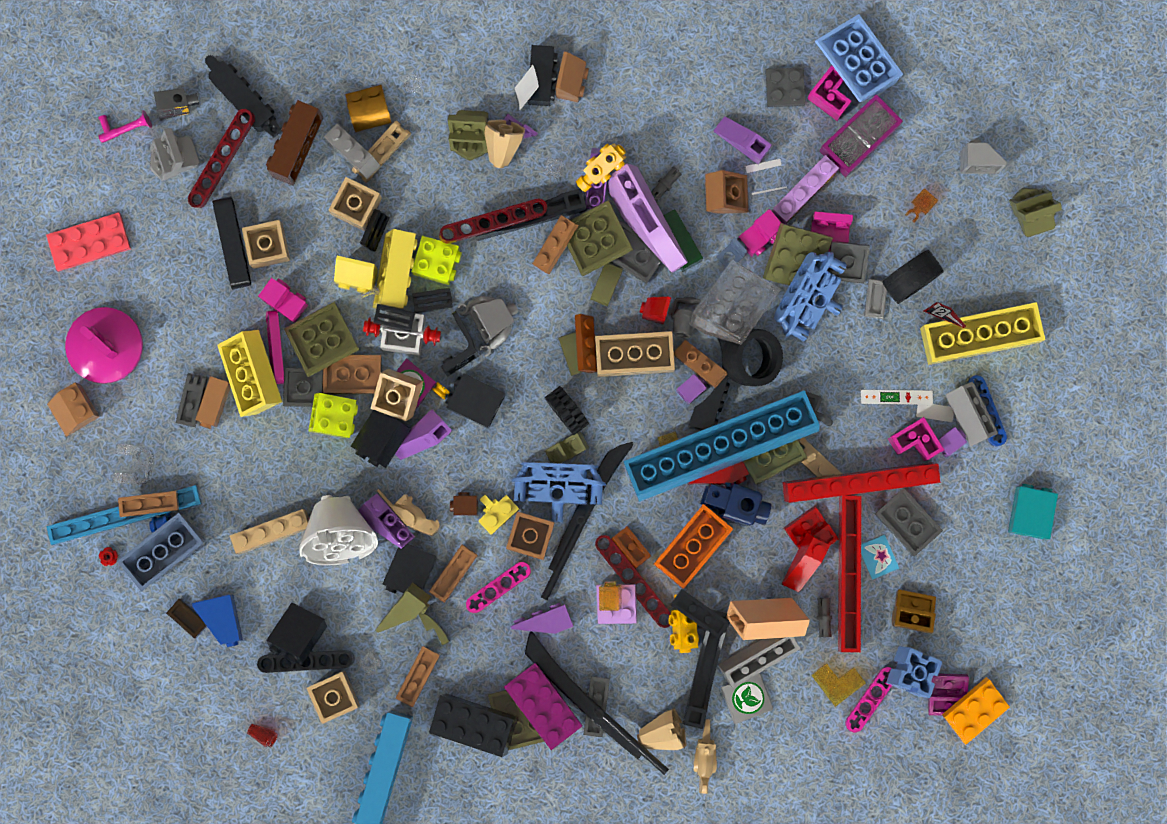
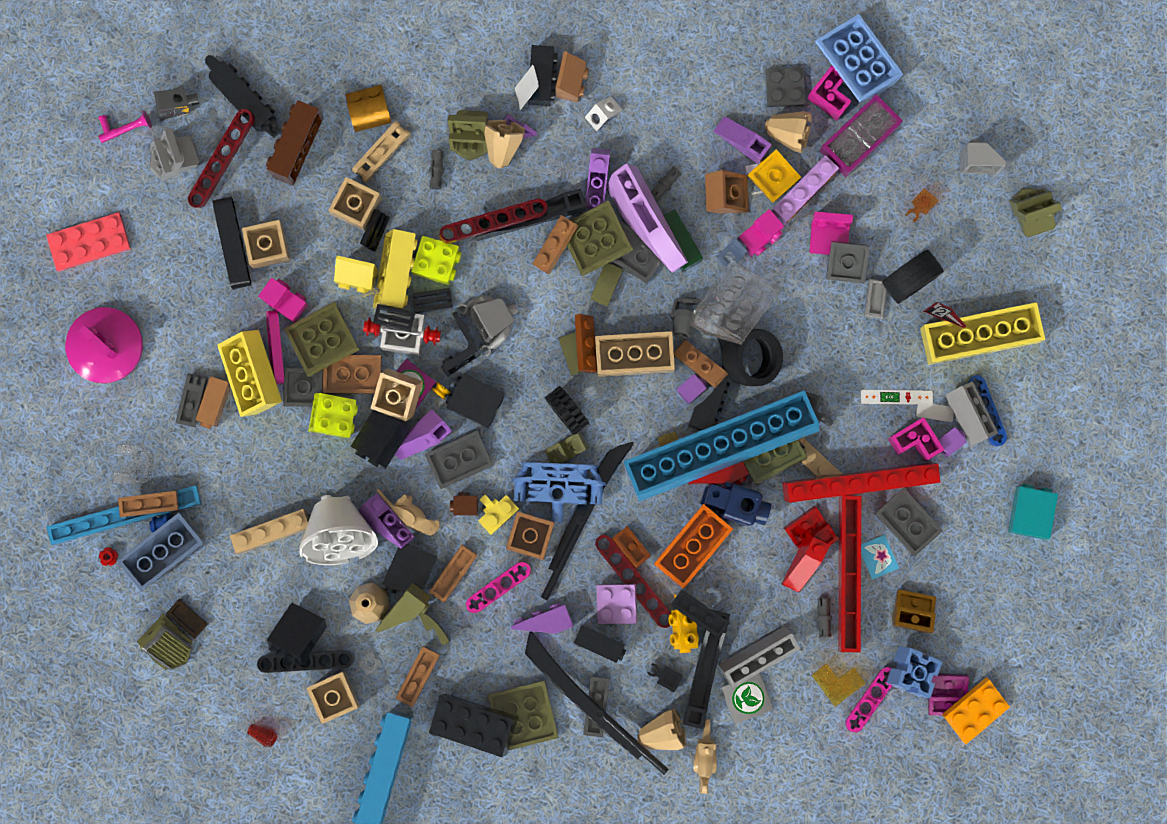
medium nougat slope [47,382,100,437] -> none
blue slope [192,594,243,647] -> none
light grey brick [324,124,380,179] -> none
magenta brick [504,662,583,750] -> none
yellow brick [576,143,627,192] -> none
clear yellow brick [599,581,622,611] -> none
red slope [639,296,671,325] -> none
light nougat brick [726,598,810,640] -> none
olive plate [763,223,833,285] -> none
medium blue piece [774,252,847,341] -> none
none -> olive piece [137,613,193,670]
none -> tan cone [349,582,391,624]
none -> dark grey plate [425,431,493,489]
none -> dark grey pin [429,150,444,190]
none -> black brick [574,625,626,663]
none -> white bracket [585,96,622,131]
none -> black plate [647,663,683,692]
none -> yellow plate [747,149,801,203]
none -> tan cone [765,111,812,153]

